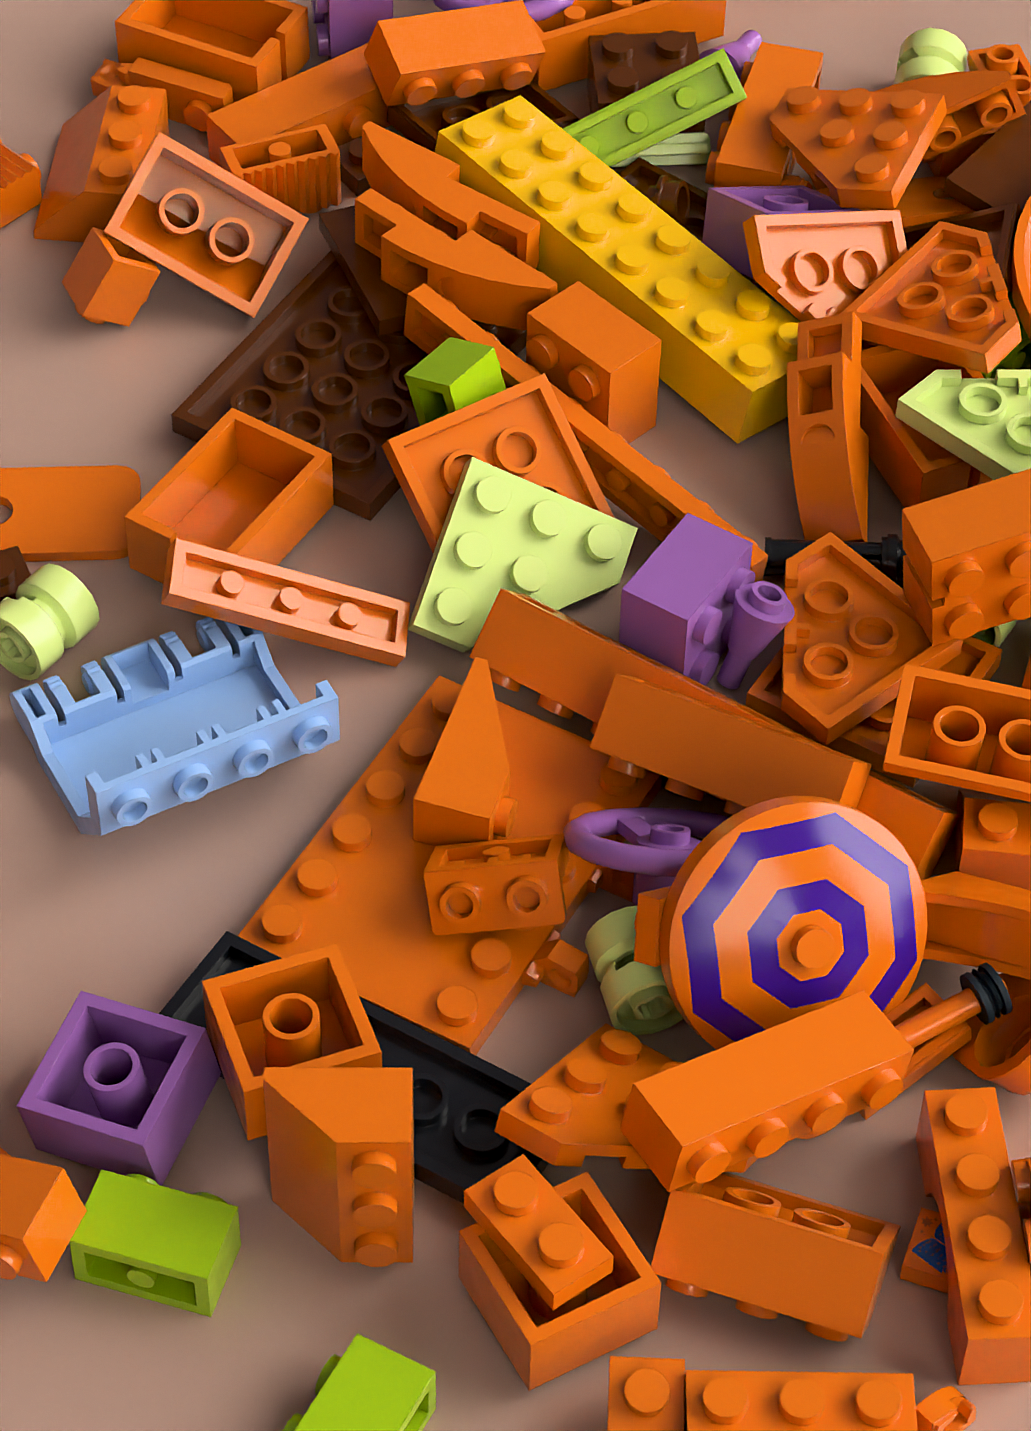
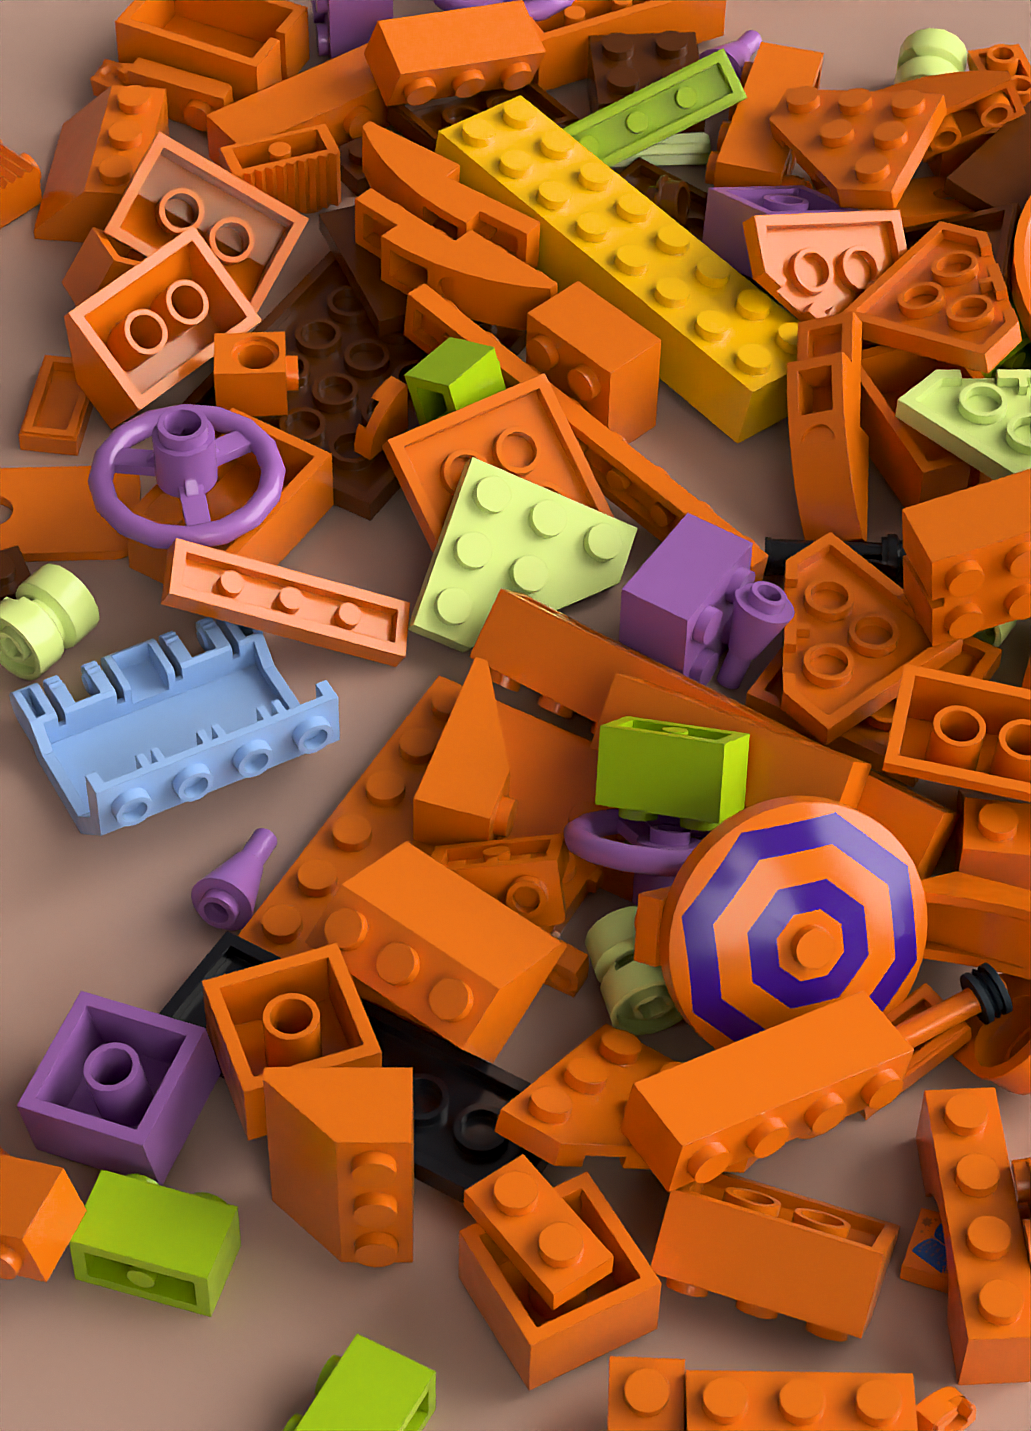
none -> orange tile [18,355,94,456]
none -> orange slope [64,225,262,430]
none -> medium lavender piece [88,404,286,549]
none -> medium lavender cone [191,828,277,931]
none -> orange brick [214,331,299,416]
none -> orange slope [304,841,567,1063]
none -> orange tile [354,376,408,460]
none -> lime brick [595,716,750,831]

